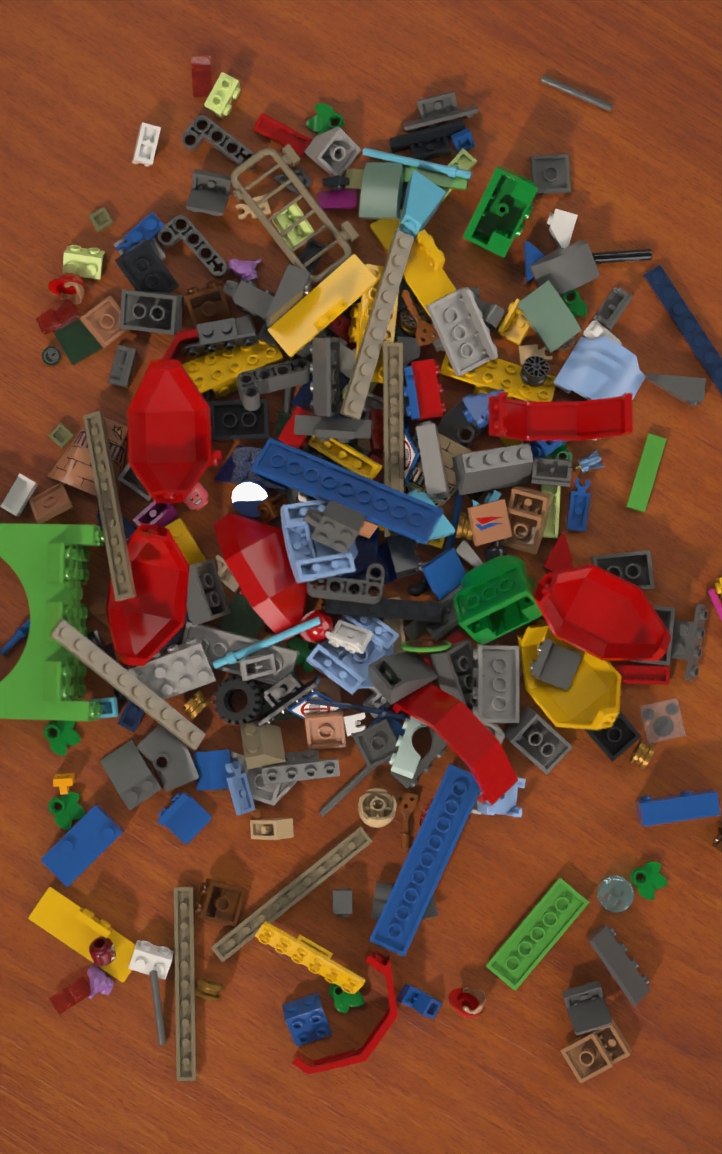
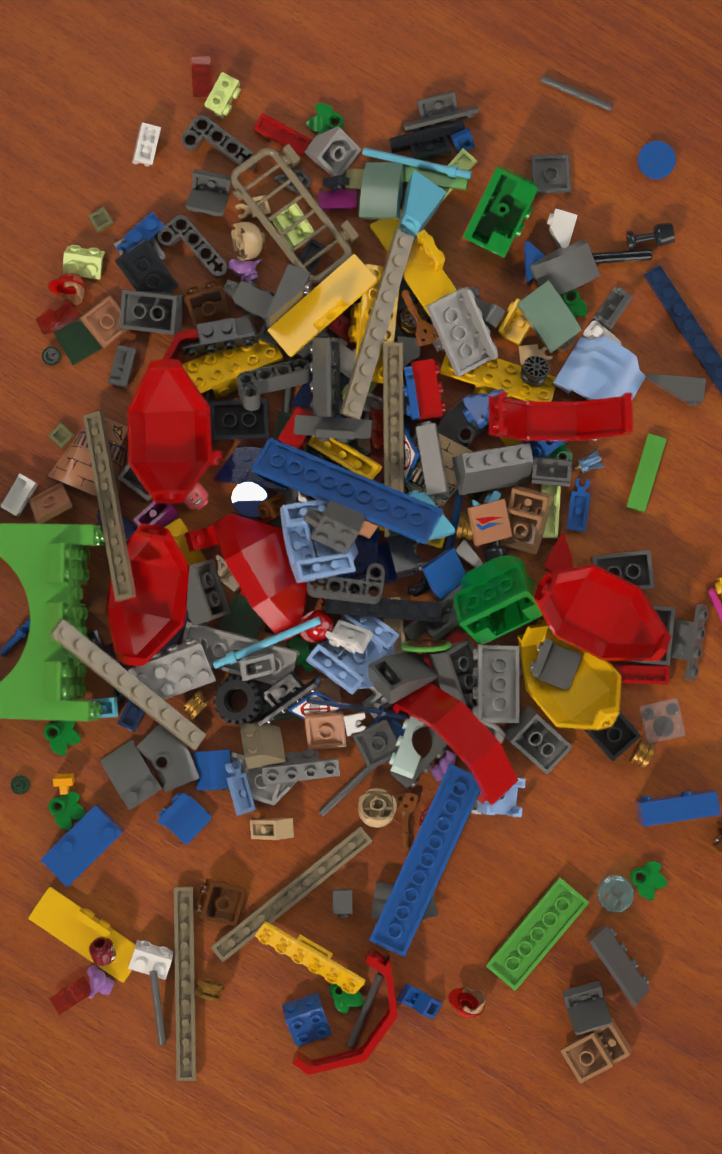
none -> clear green tile [11,775,31,795]
none -> red slope [184,525,219,552]
none -> tan cylinder [231,222,265,261]
none -> dark grey bar [347,973,384,1048]
none -> medium lavender animal [430,750,456,782]
none -> black piece [626,223,675,250]
none -> blue tile [637,141,676,180]

